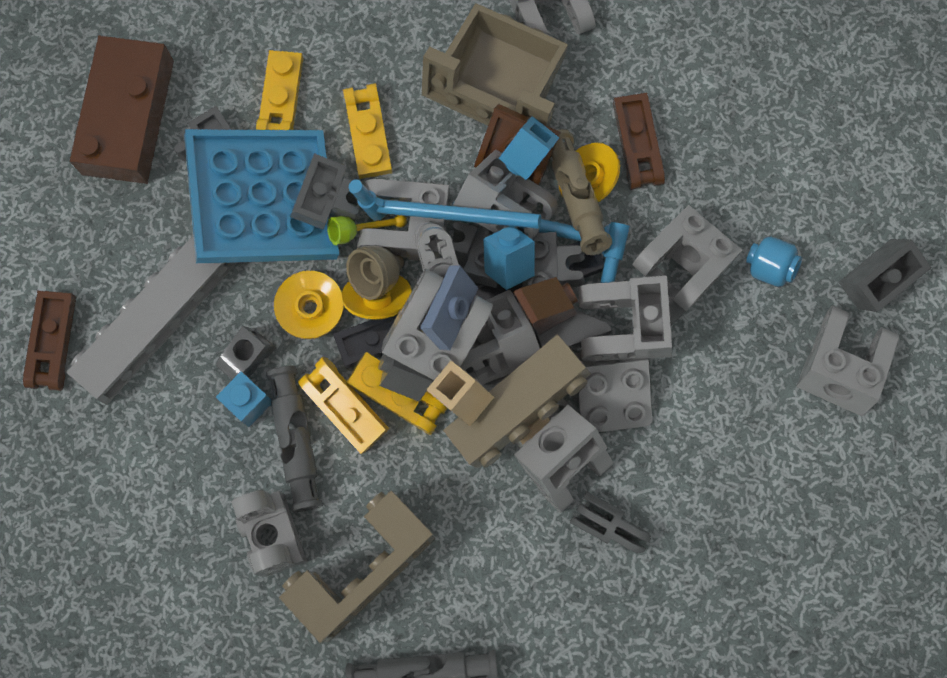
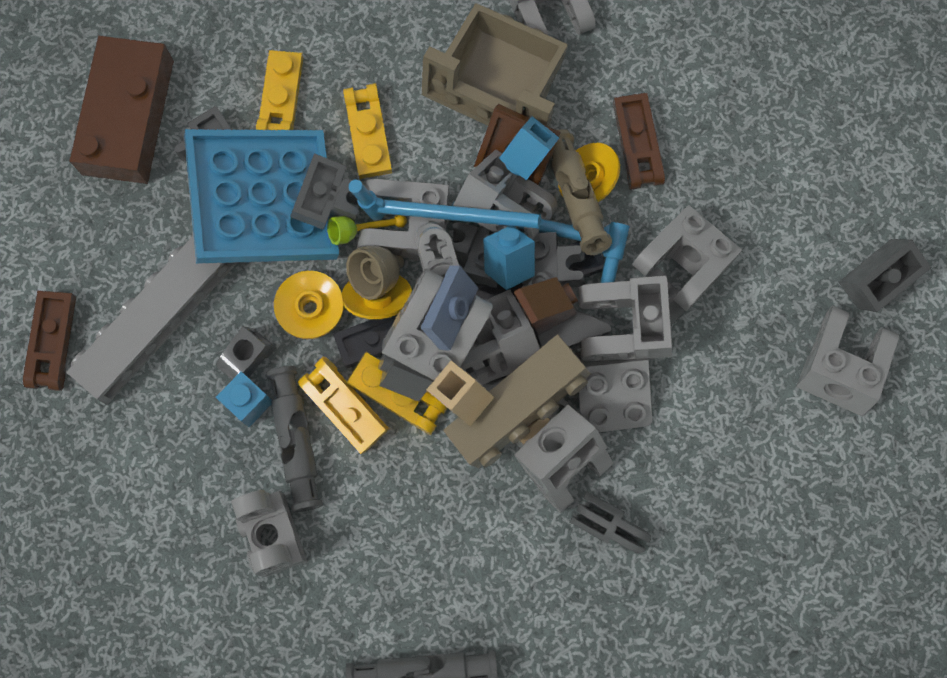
dark tan plate [279,490,436,643] -> none
dark azure head [746,236,802,287] -> none

